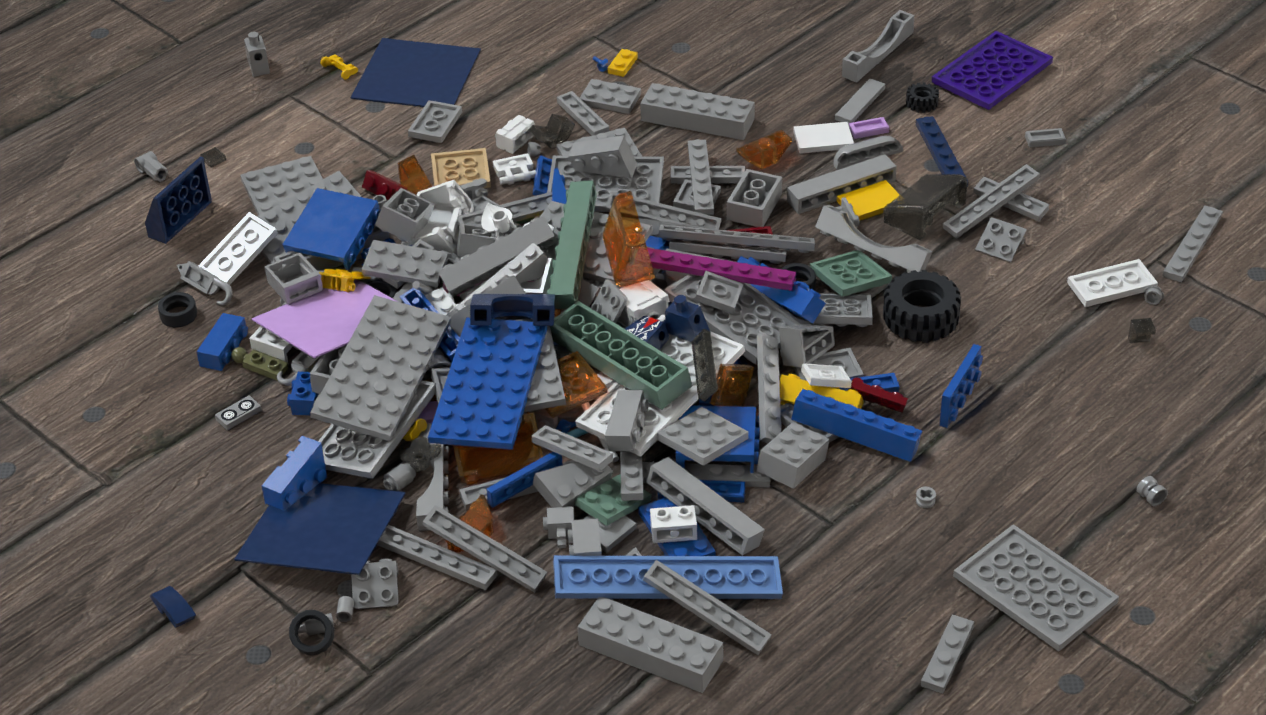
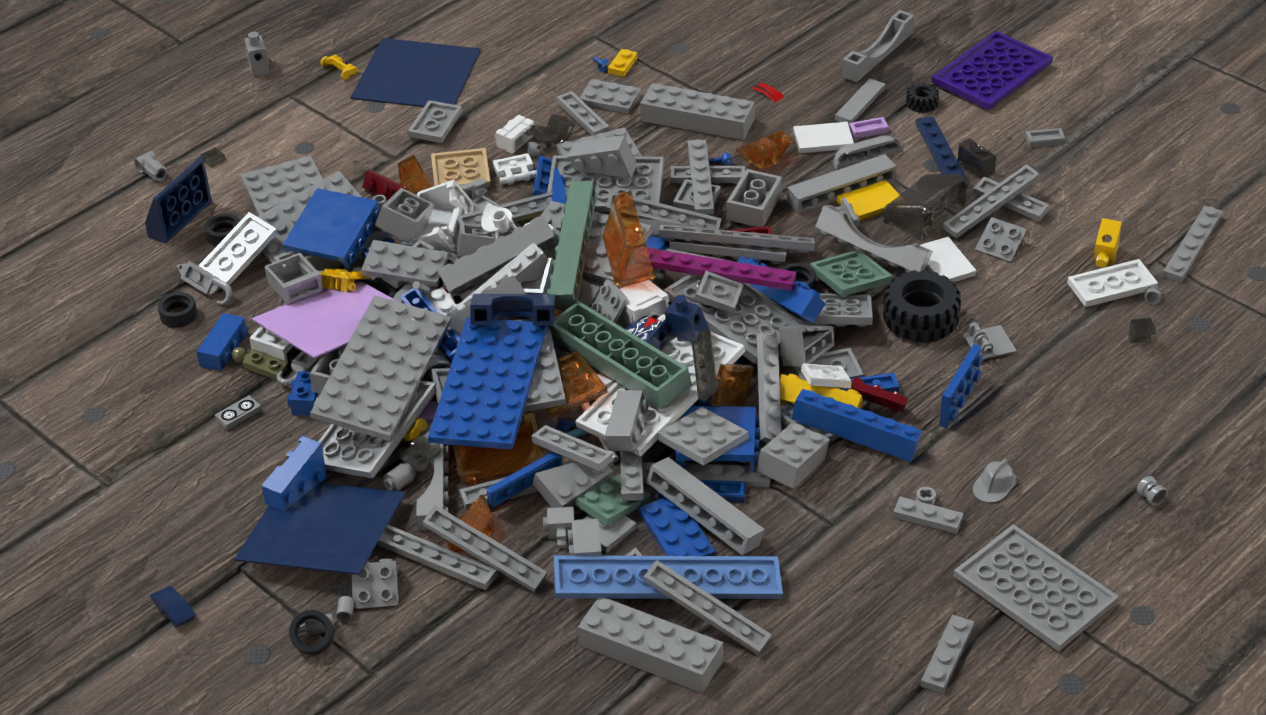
white brick [650,505,697,543] -> none
none -> black tyre [205,213,240,247]
none -> blue hand [708,152,733,166]
none -> red sticker [752,83,785,102]
none -> light grey plate [893,497,963,534]
none -> white tile [920,237,976,282]
none -> clear smoke brick [957,138,997,179]
none -> light grey hinge [963,322,1017,360]
none -> light grey piece [973,459,1017,503]
none -> yellow torso [1093,218,1122,268]

